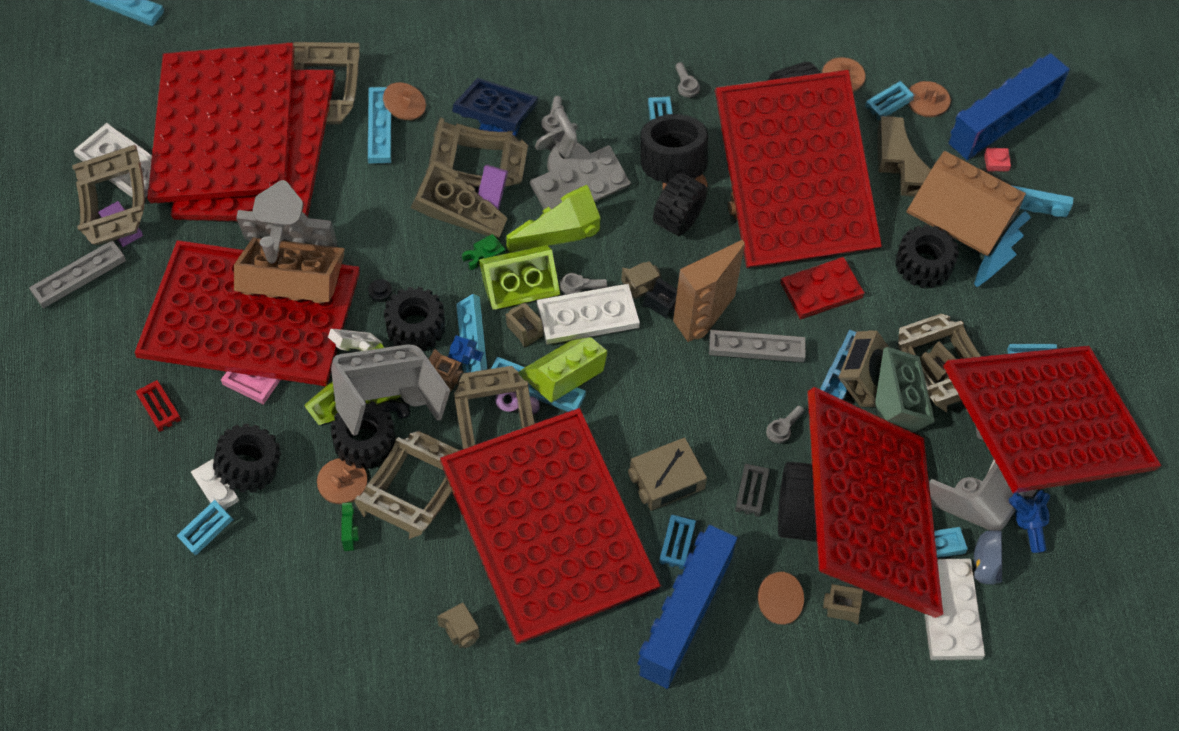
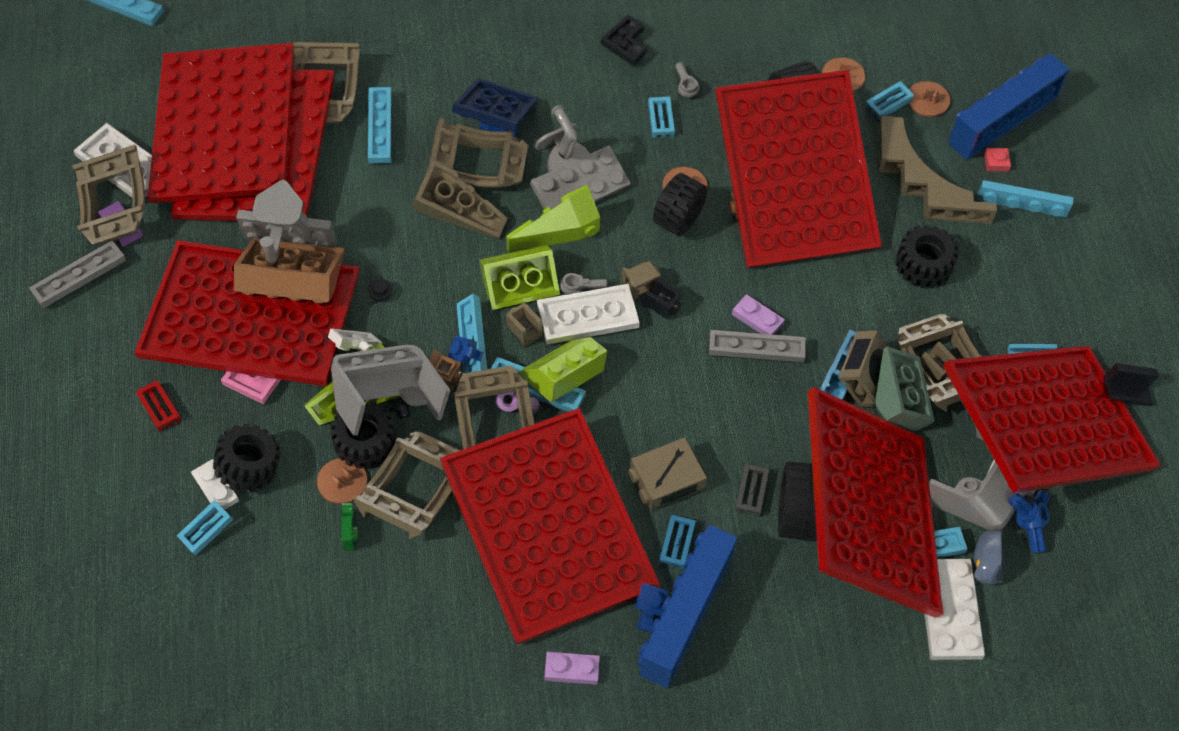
nougat piece [383,83,426,120] -> none
black tyre [384,287,445,351] -> none
dark tan window [437,602,479,648] -> none
green plate [462,234,505,270] -> none
medium lavender tile [478,164,508,210] -> none
light grey plate [541,96,562,134] -> none
black tyre [640,114,708,183] -> none
medium nougat slope [673,240,745,342] -> none
nougat piece [758,572,804,624] -> none
light grey plate [766,406,805,443] -> none
red plate [780,257,864,320] -> none
dark tan window [823,584,863,625] -> none
medium nougat slope [907,151,1026,256] -> none
dark azure slope [974,211,1031,287] -> none
none -> lavender plate [544,652,599,685]
none -> black plate [600,14,647,66]
none -> blue plate [634,583,668,632]
none -> lavender plate [732,294,785,335]
none -> black panel [1103,363,1159,406]

